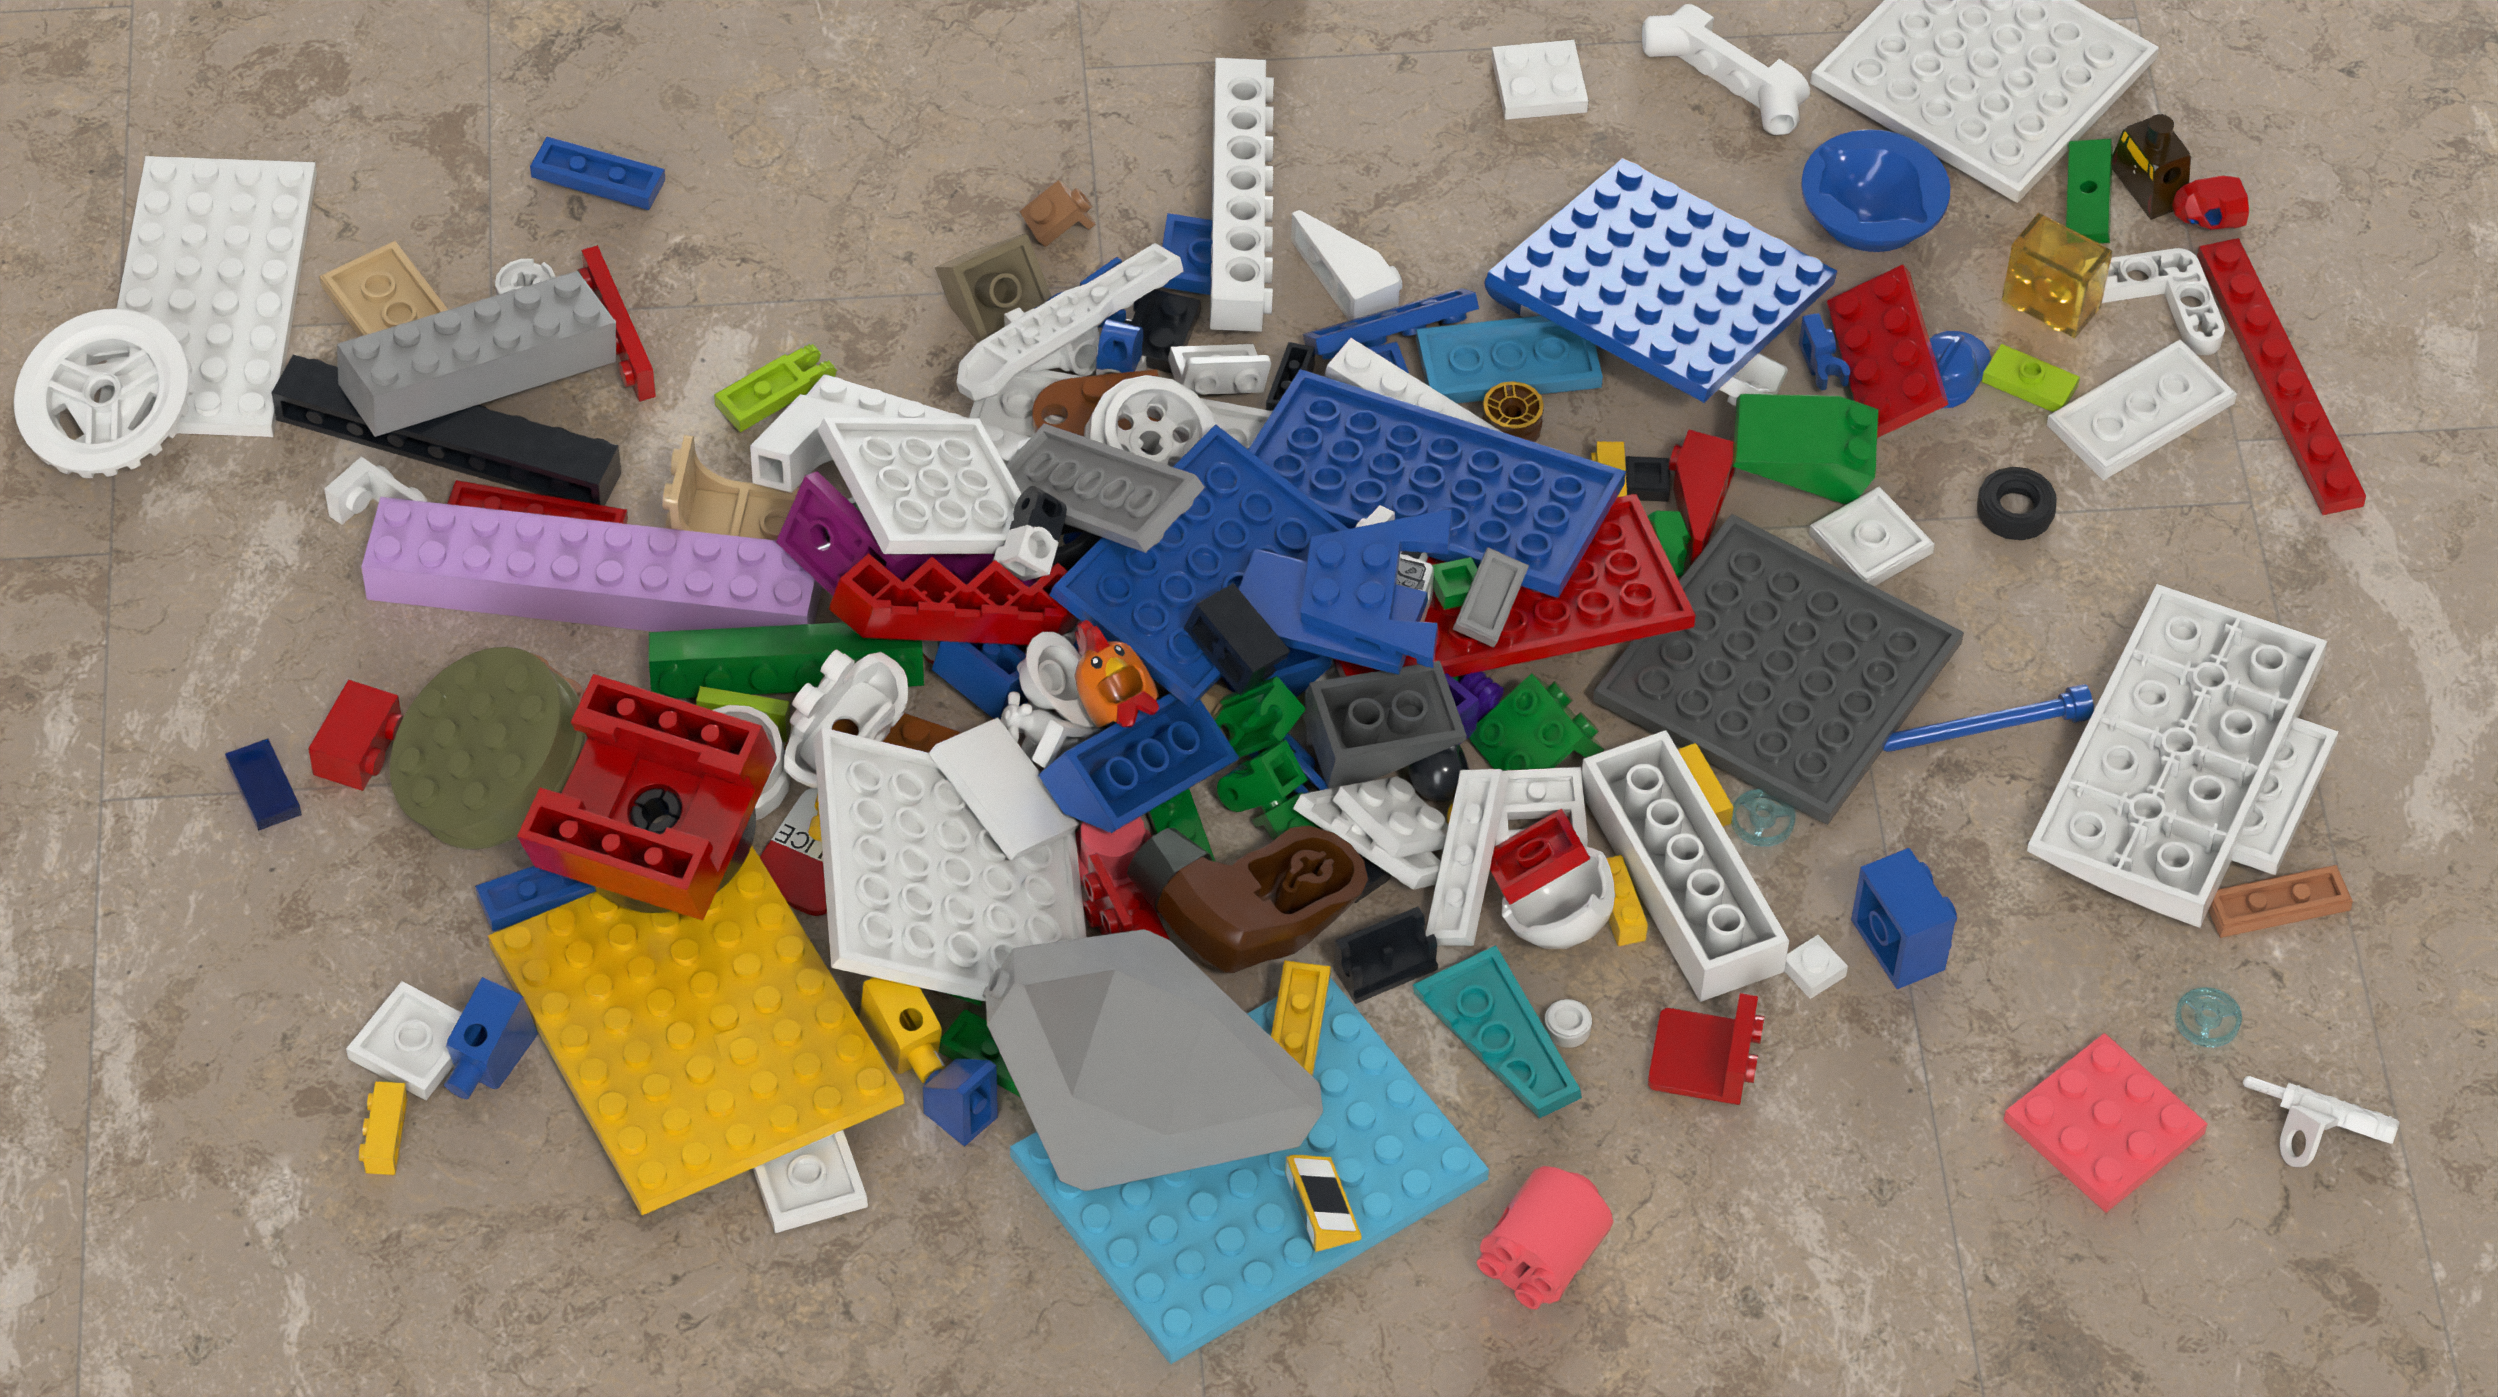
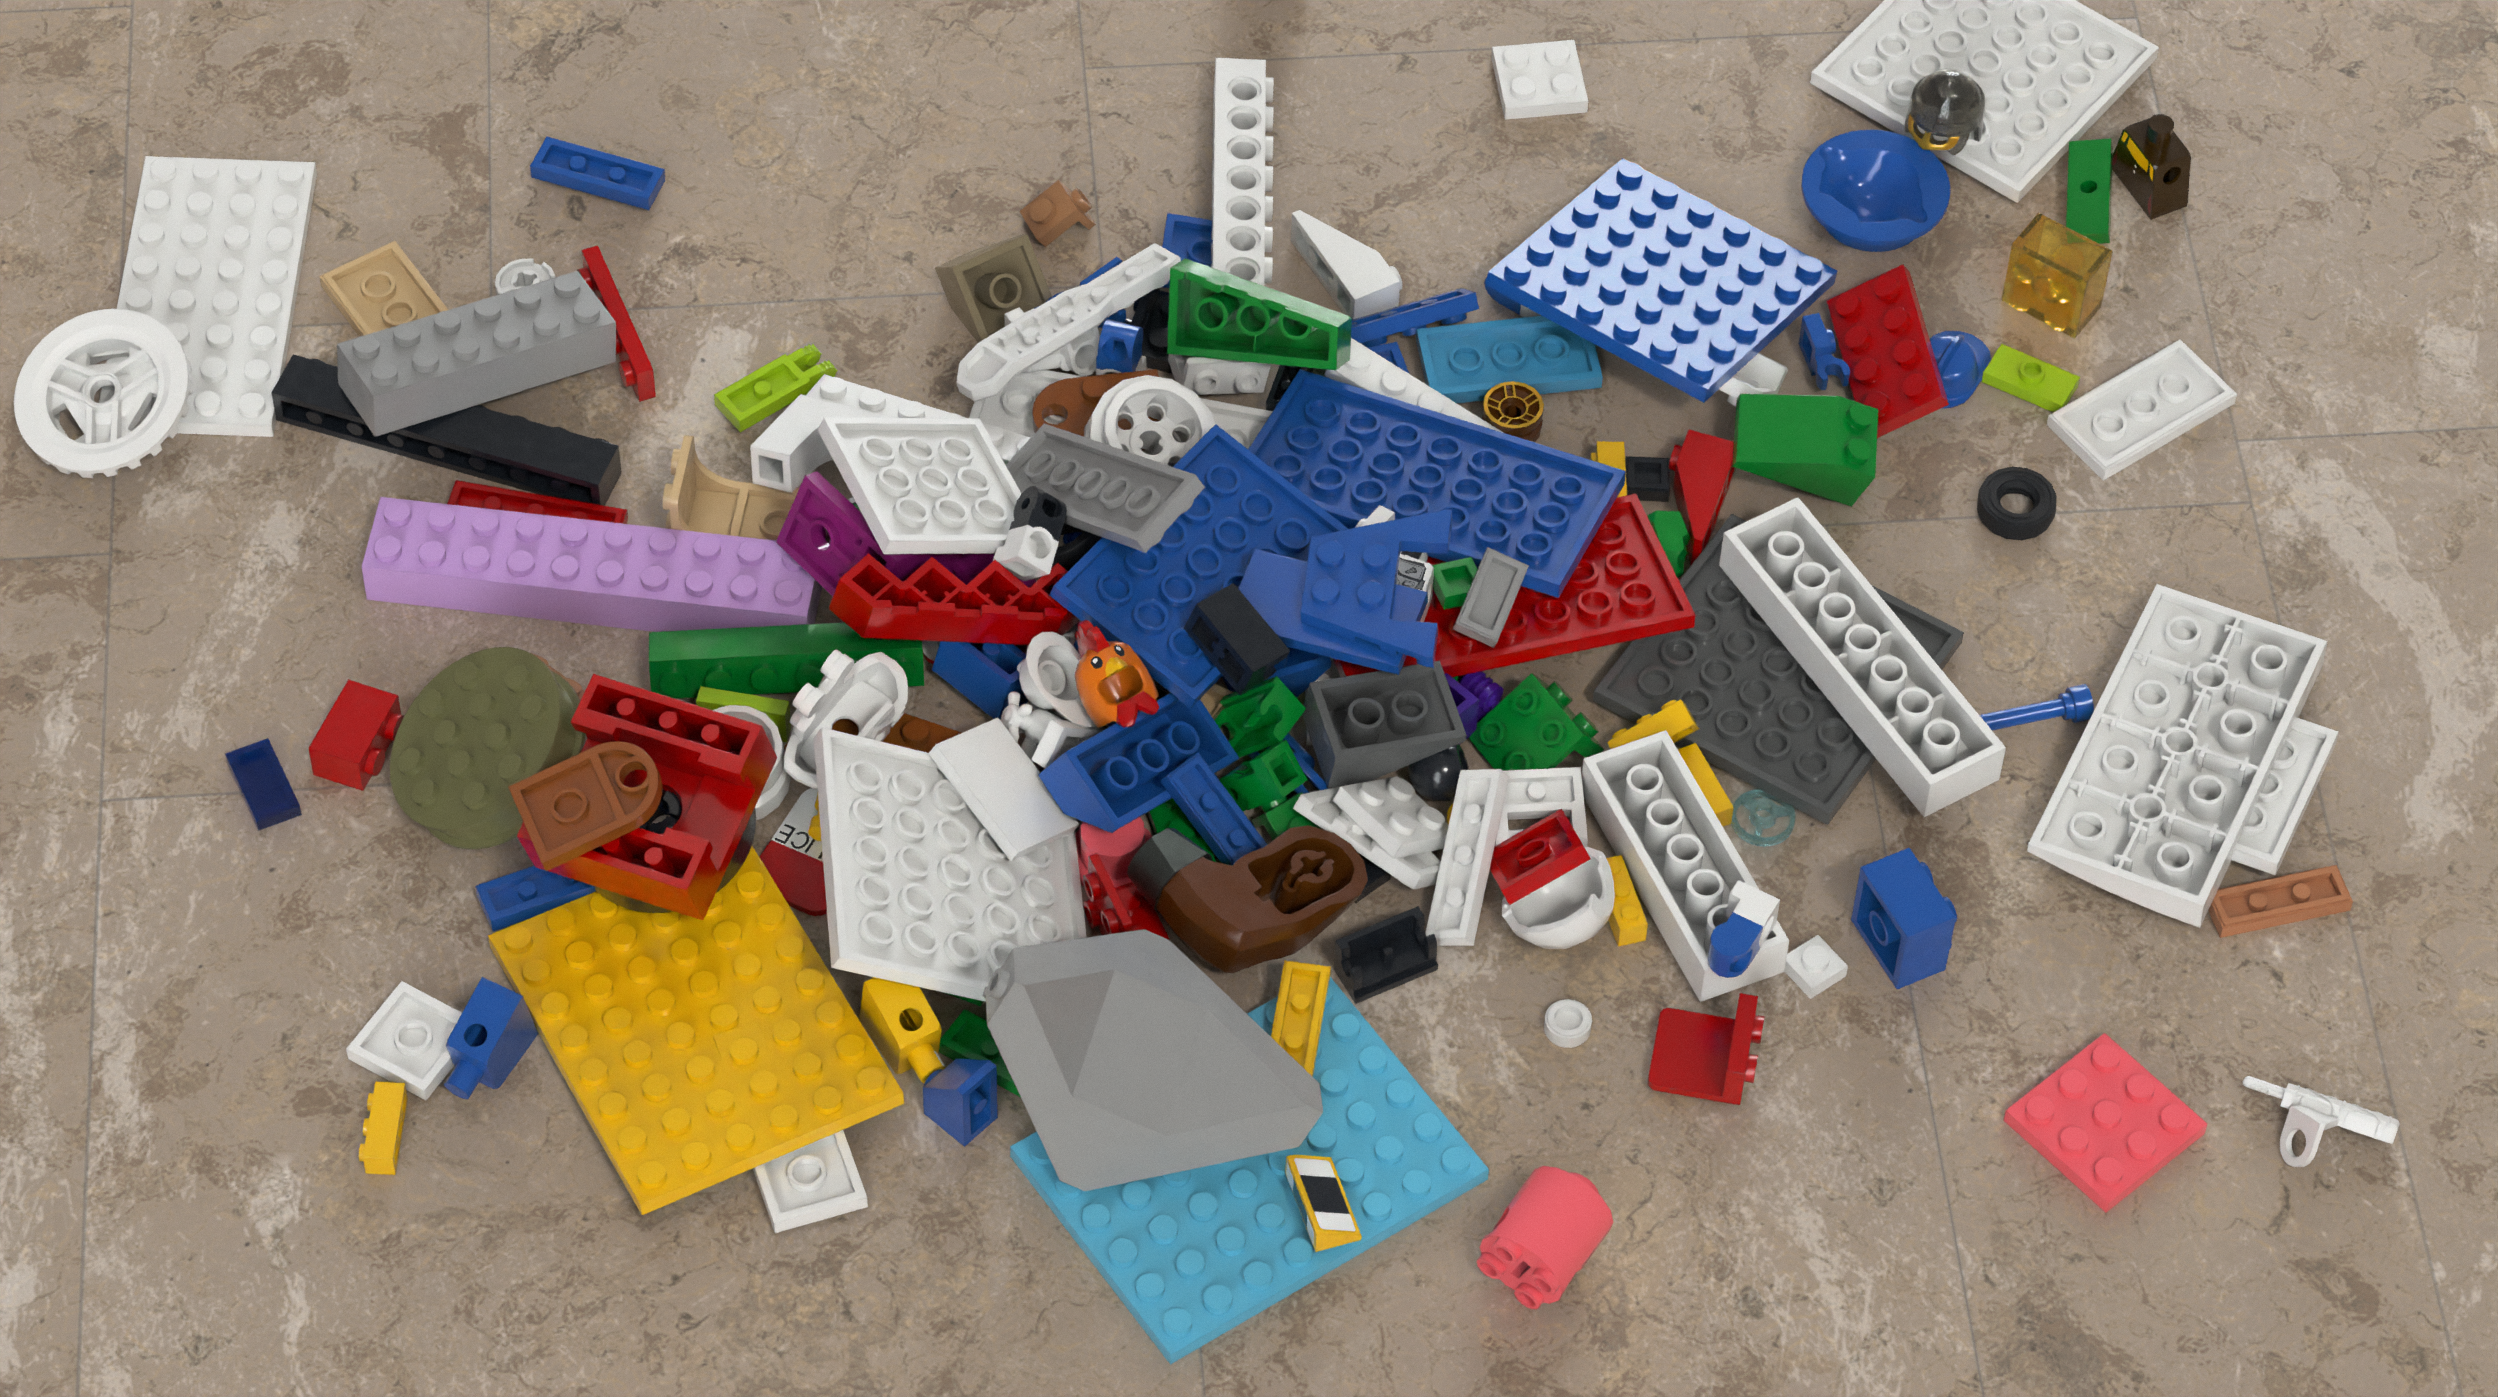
white bracket [325,456,428,525] -> none
teal wing [1412,945,1582,1119] -> none
white plate [1642,4,1810,135] -> none
white tile [1809,486,1934,586] -> none
white beam [2076,248,2225,355] -> none
red rock [2172,175,2249,230] -> none
clear light blue piece [2175,987,2242,1047] -> none
red plate [2197,238,2366,515] -> none
none -> dark orange plate [508,741,663,871]
none -> blue tile [1160,752,1268,866]
none -> green wedge [1167,258,1352,370]
none -> yellow piece [1607,699,1699,749]
none -> leg [1707,880,1780,978]
none -> white brick [1719,497,2006,817]
none -> clear smoke helmet [1904,68,1985,155]

